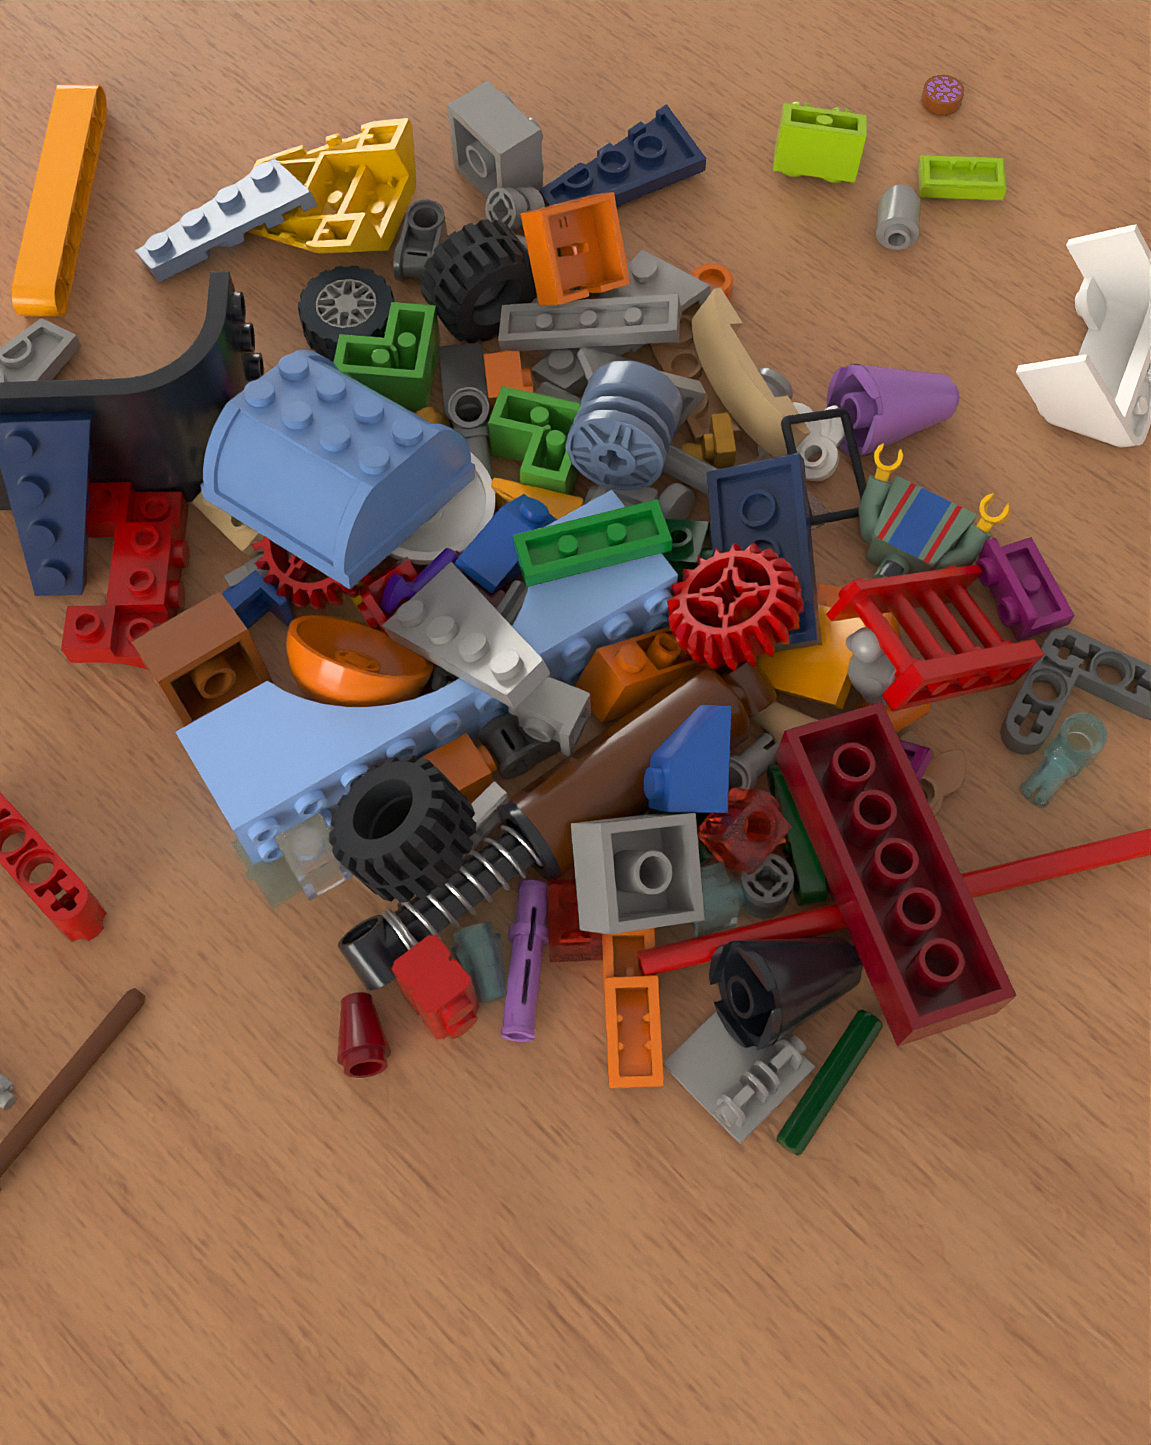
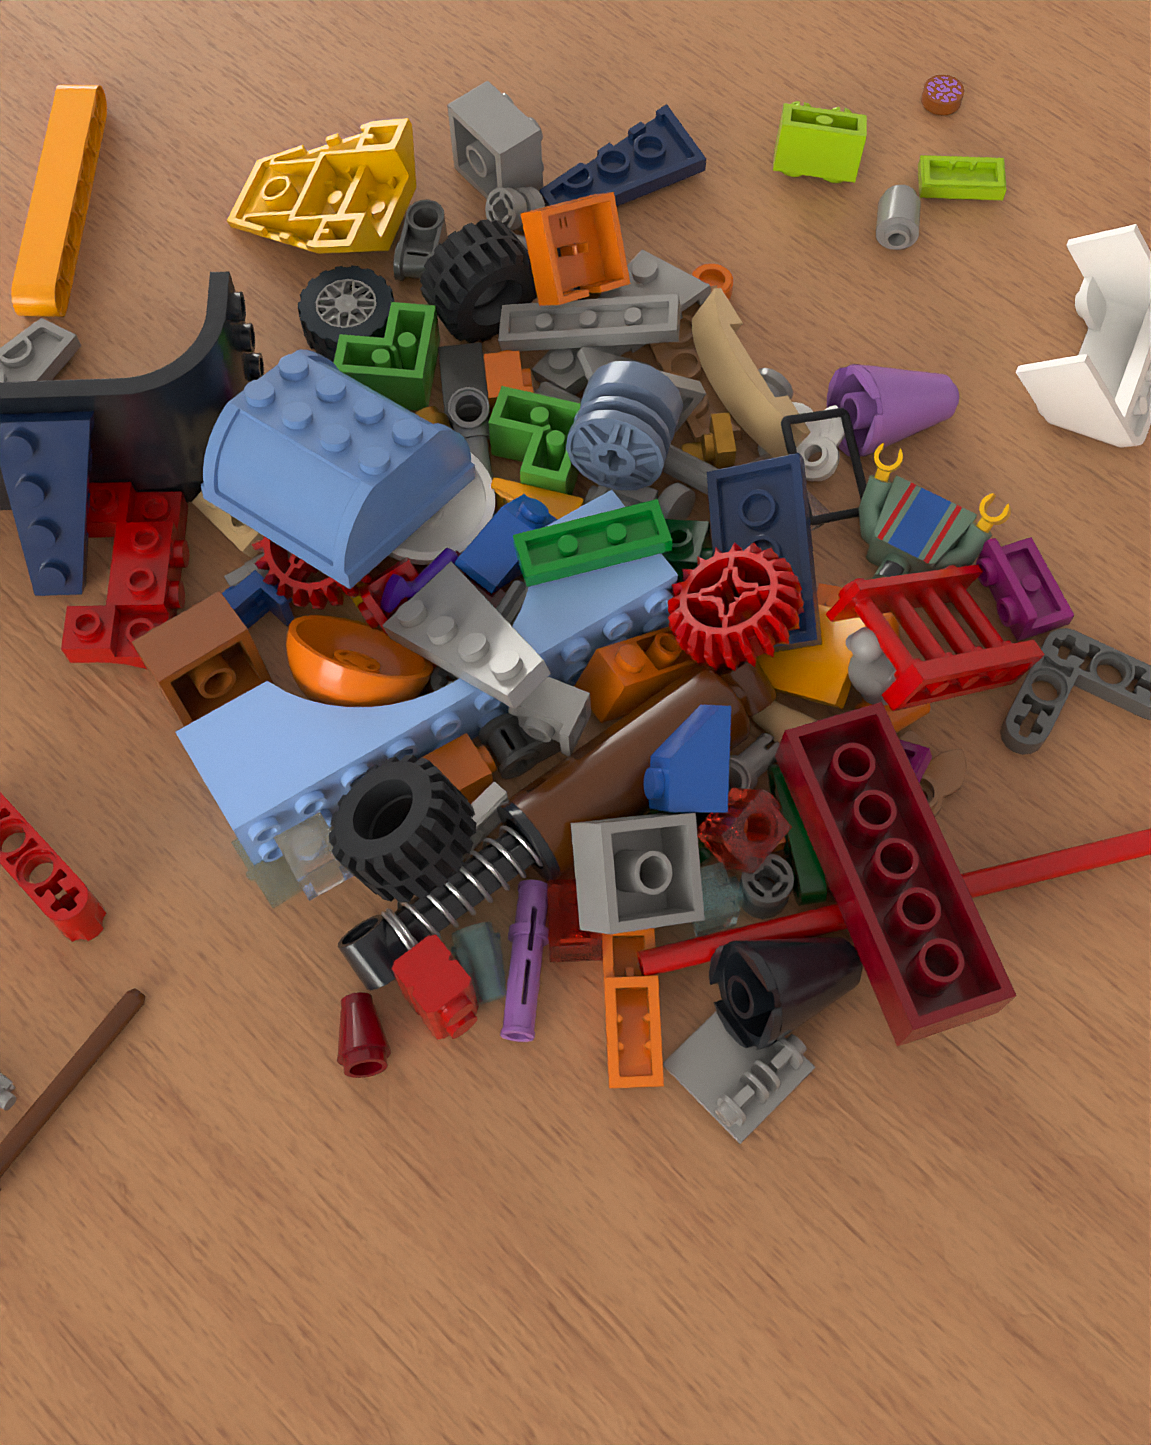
wing [135,158,317,282] -> none
dark green axle [776,1009,883,1156] -> none
clear light blue pin [1019,712,1107,808] -> none

